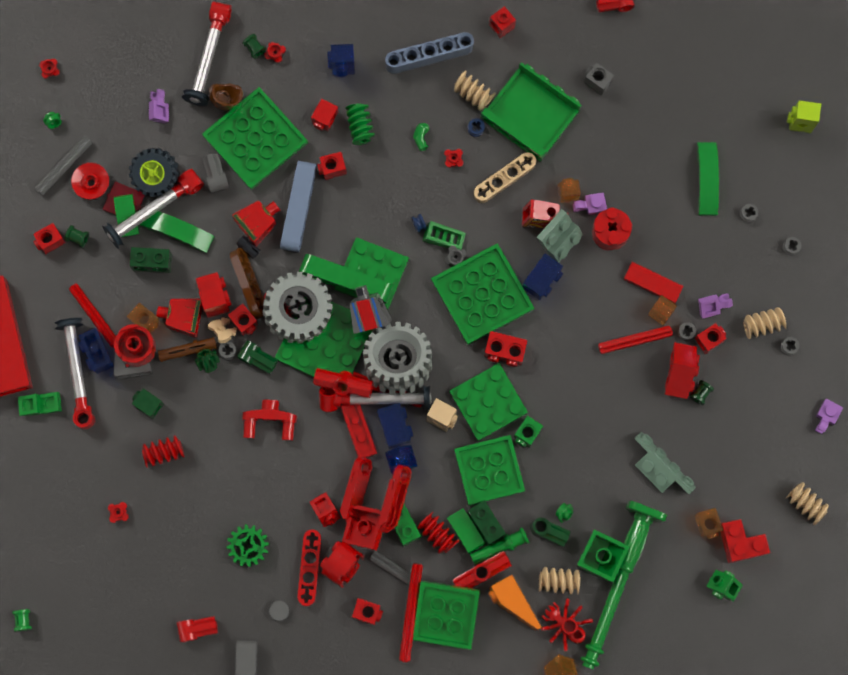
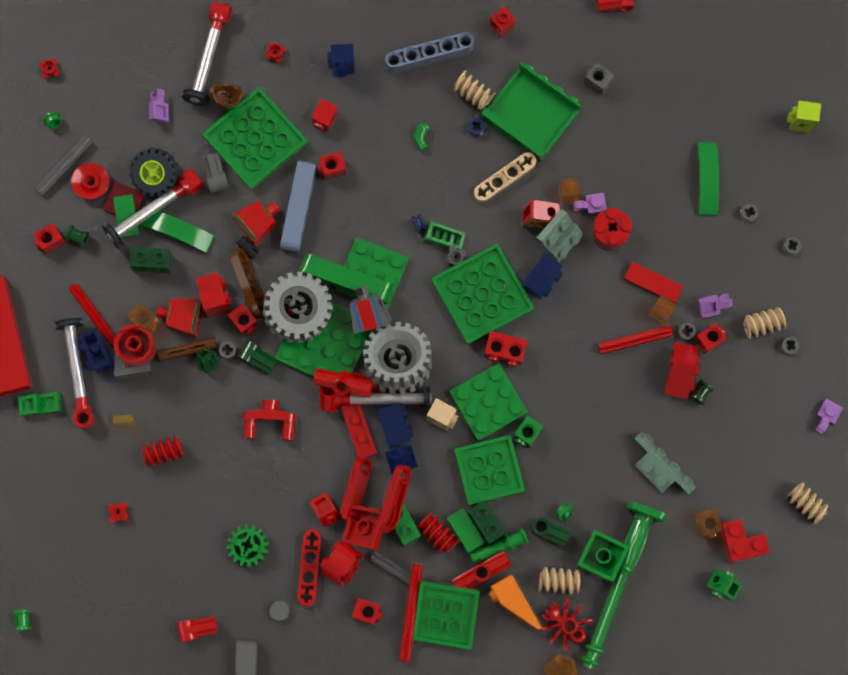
dark green brick [132,388,164,419] -> none
tan piece [208,317,237,343] -> none
dark green bush [242,34,266,59] -> none
green piece [345,103,375,145] -> none
red plate [444,149,463,168] -> none
none -> clear yellow tile [112,414,135,427]

